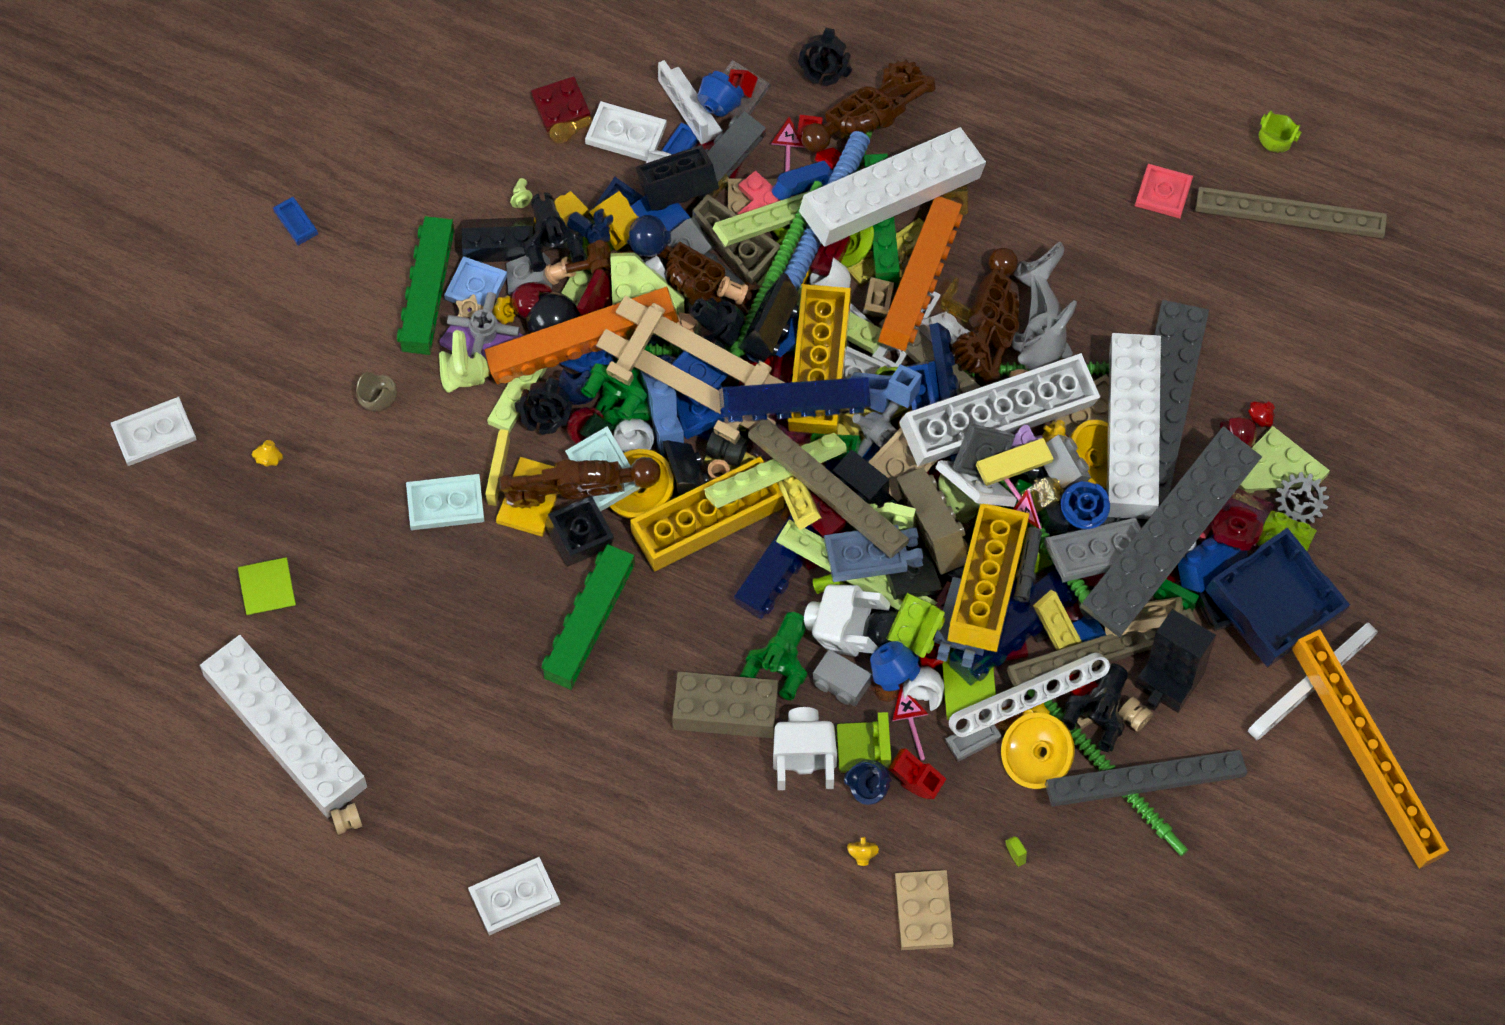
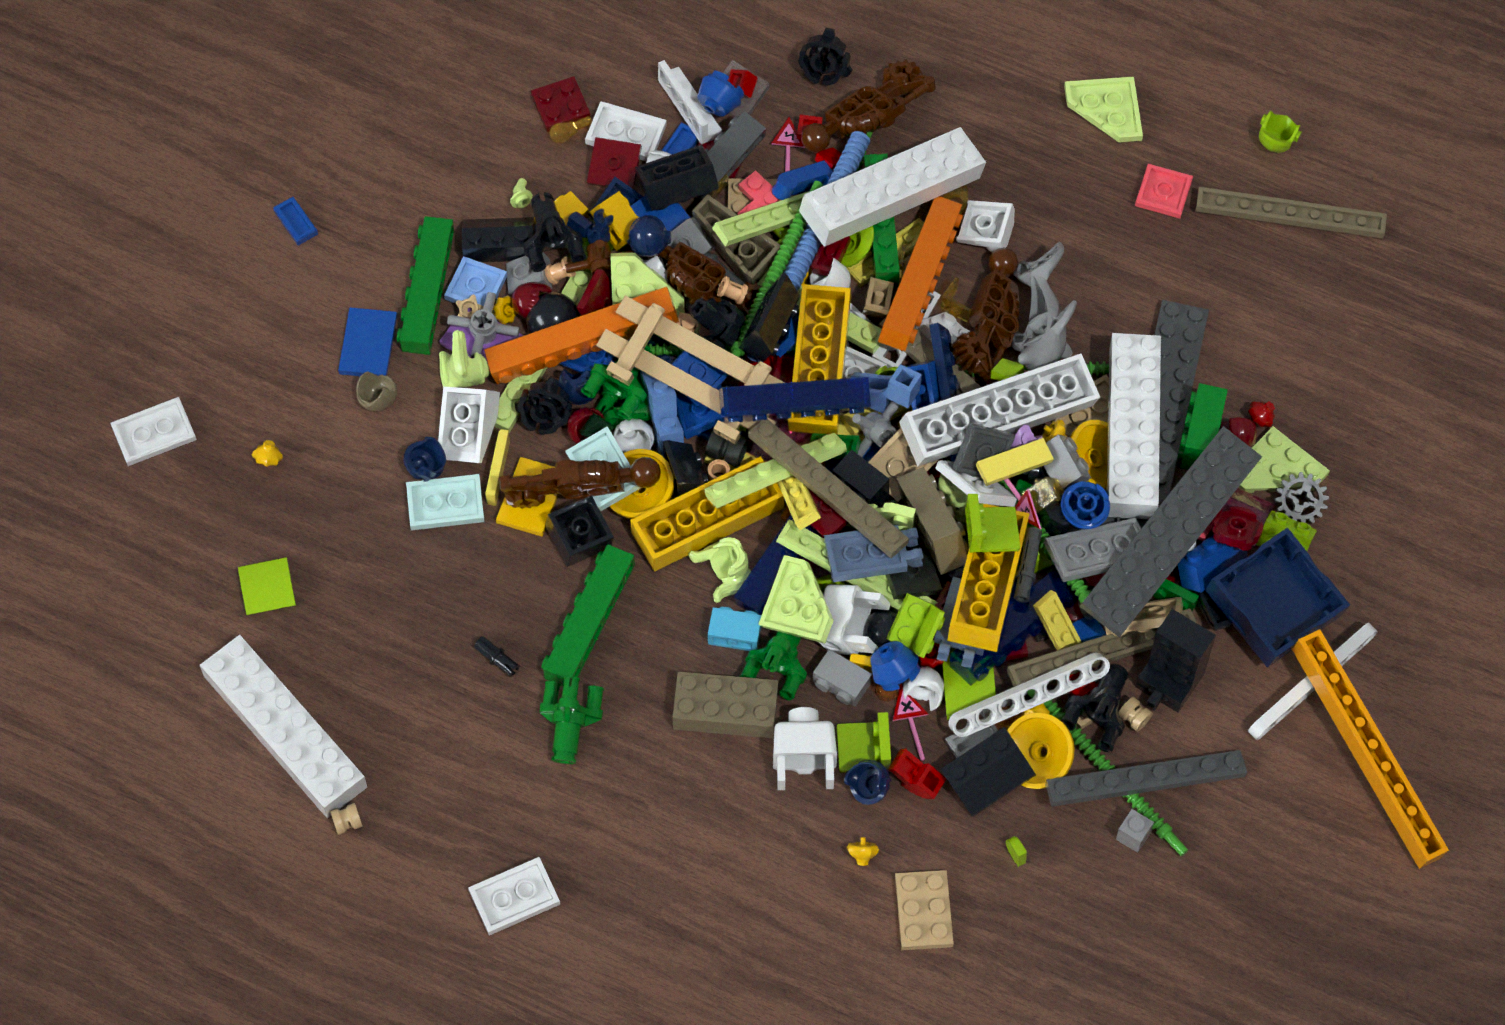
none -> blue tile [338,307,397,376]
none -> dark blue cap [403,437,446,482]
none -> white slope [438,386,500,463]
none -> black axle [474,636,520,677]
none -> green wheel [539,676,604,765]
none -> dark red plate [587,137,642,189]
none -> yellowish green hair [688,537,754,603]
none -> medium azure brick [708,607,762,651]
none -> yellowish green plate [758,555,834,644]
none -> yellow tile [850,653,873,675]
none -> black slope [941,727,1036,817]
none -> white slope [956,200,1015,252]
none -> lime bracket [965,493,1020,553]
none -> lime tile [991,358,1024,381]
none -> yellowish green plate [1064,77,1143,142]
none -> light grey brick [1116,809,1154,853]
none -> green brick [1177,383,1228,470]

